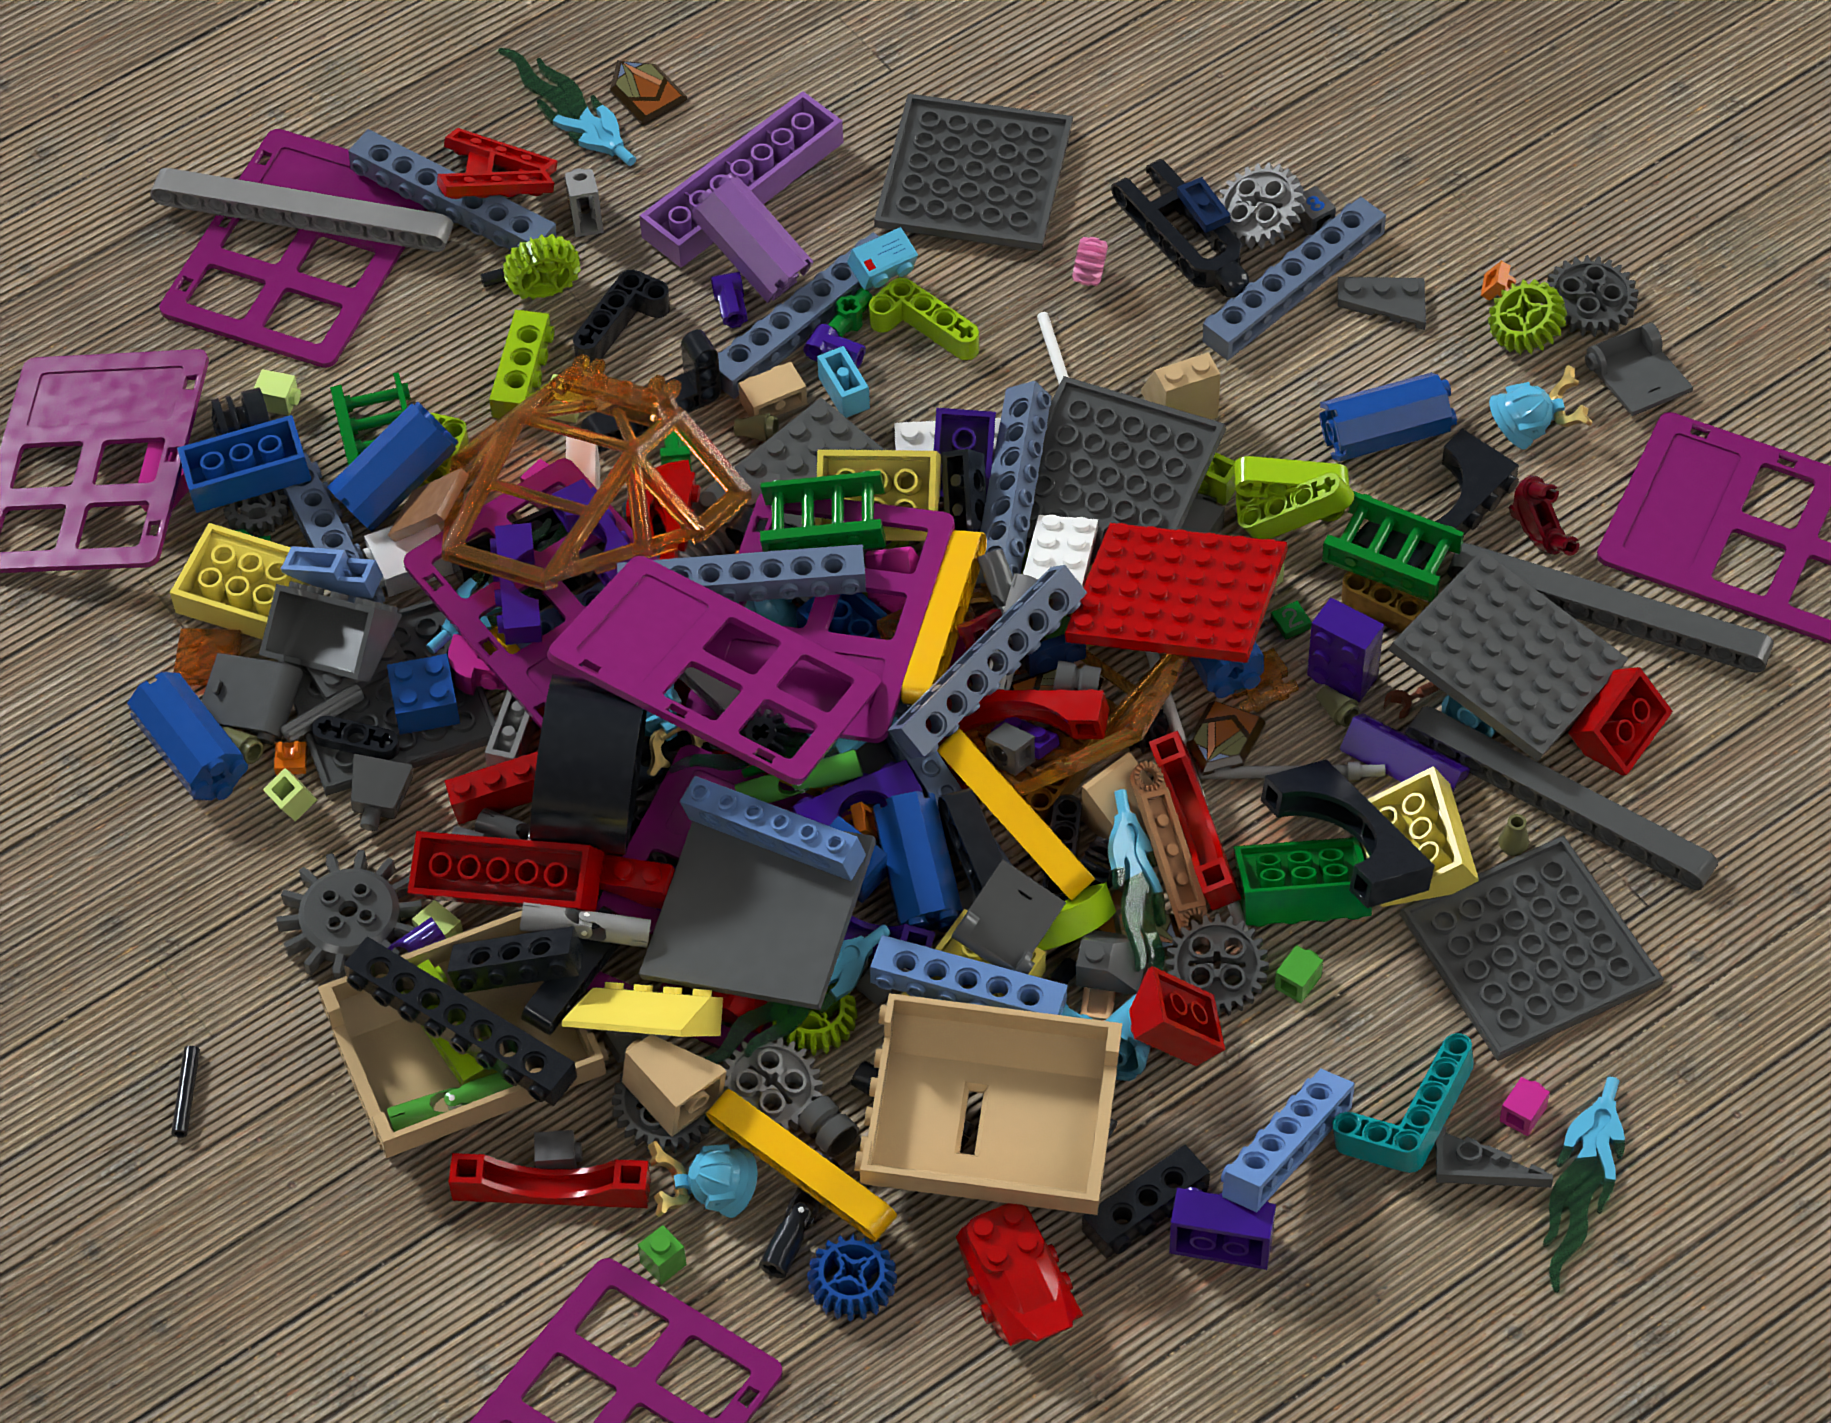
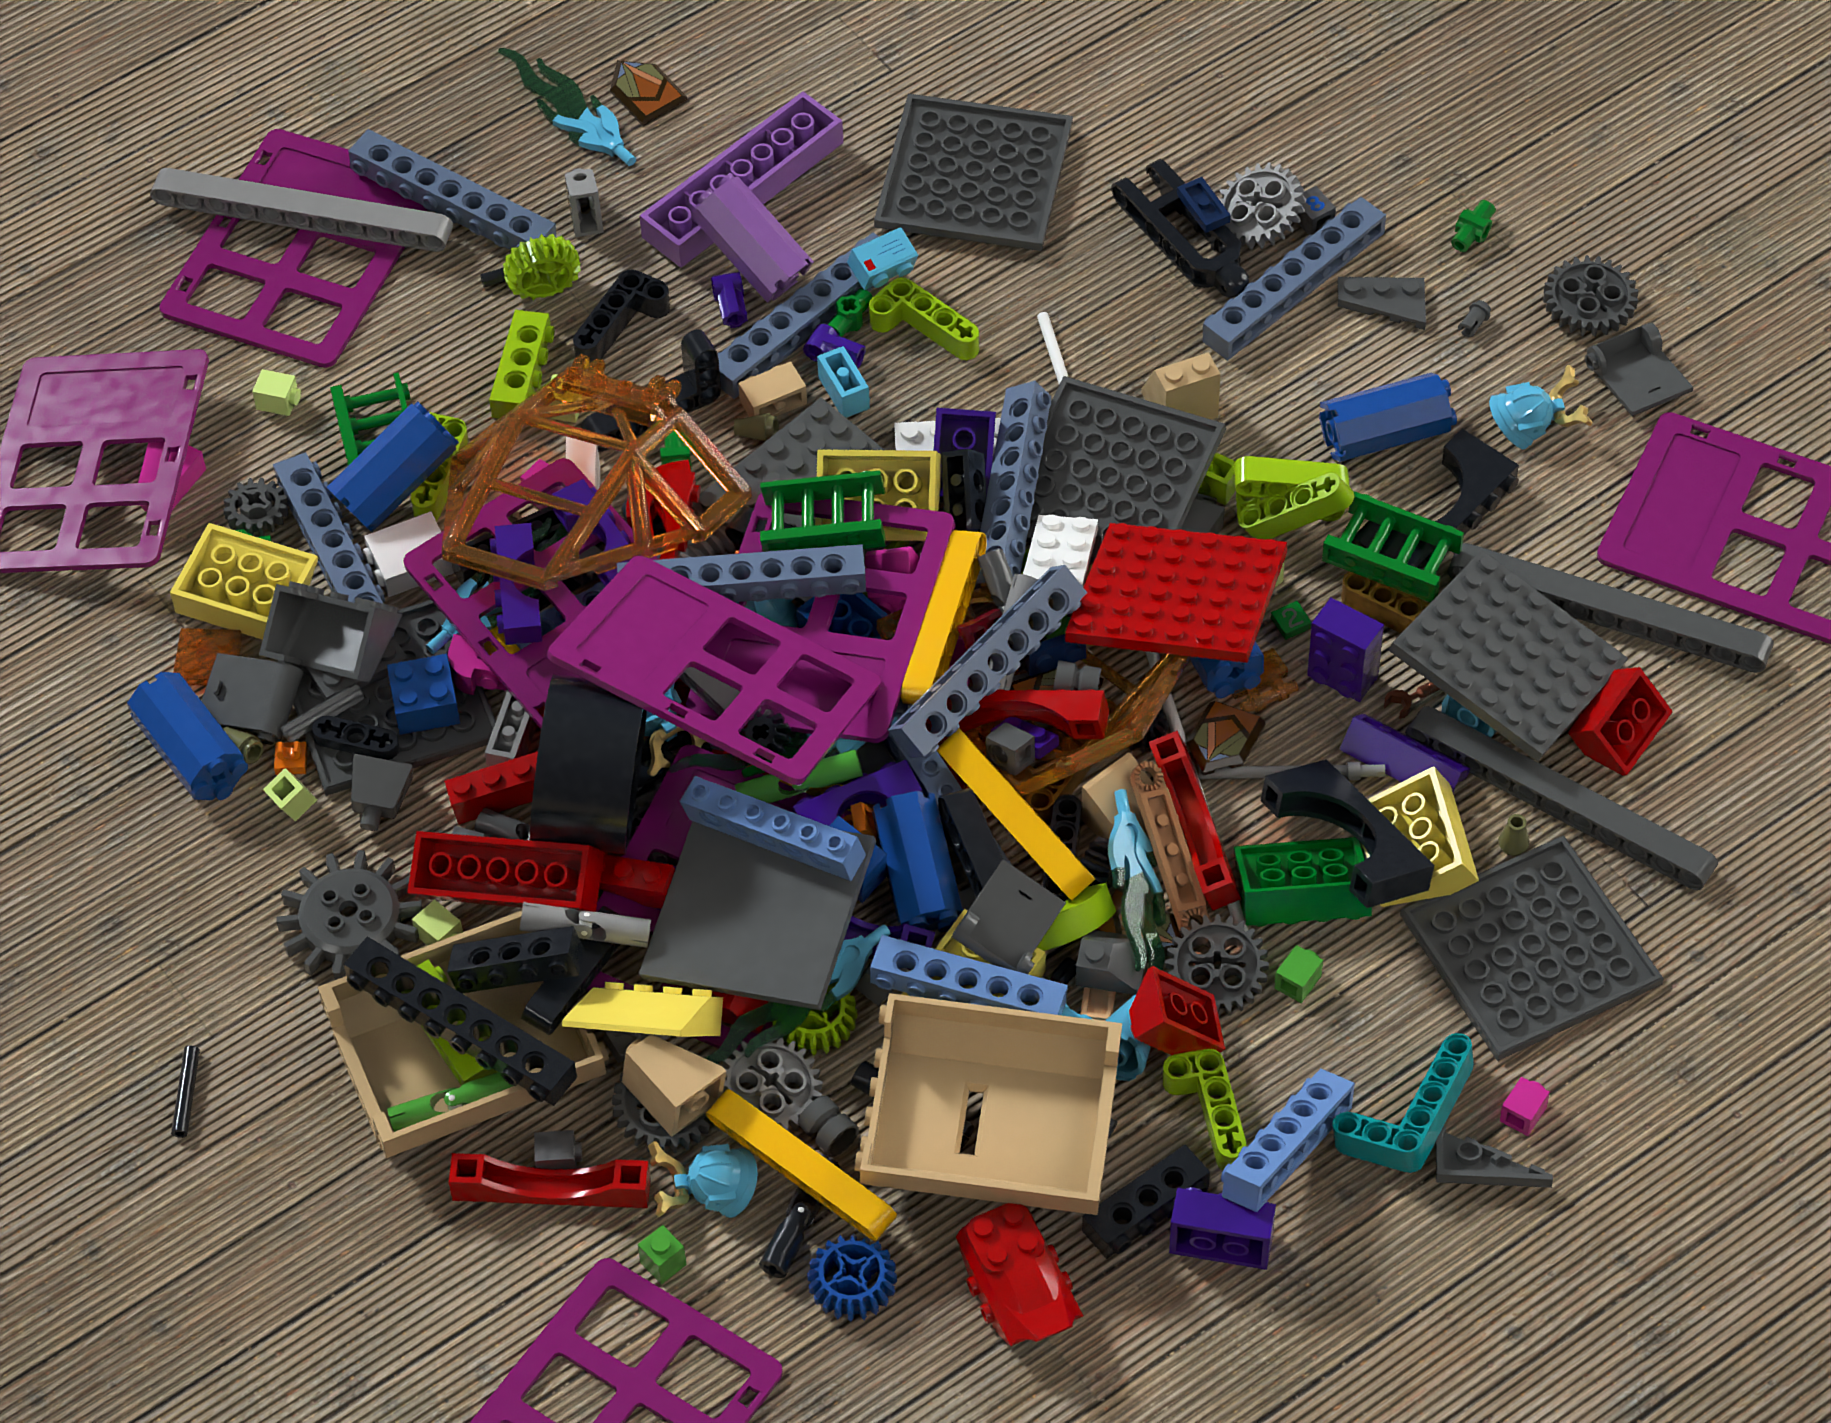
blue brick [177,415,312,513] -> none
black wheel [211,387,270,436] -> none
medium blue slope [281,546,383,598] -> none
medium nougat tile [388,468,469,542] -> none
dark purple piece [388,917,447,953] -> none
red plate [437,128,558,199] -> none
bright pink gear [1072,237,1108,286] -> none
olive cone [1316,686,1360,727] -> none
orange tile [1481,260,1517,301] -> none
lime gear [1488,279,1567,355] -> none
dark red connector [1508,475,1580,556] -> none
clear green piece [1543,1076,1625,1293] -> none
none -> lime beam [1162,1049,1247,1171]
none -> green axle [1451,200,1496,252]
none -> dark grey pin [1458,300,1491,337]

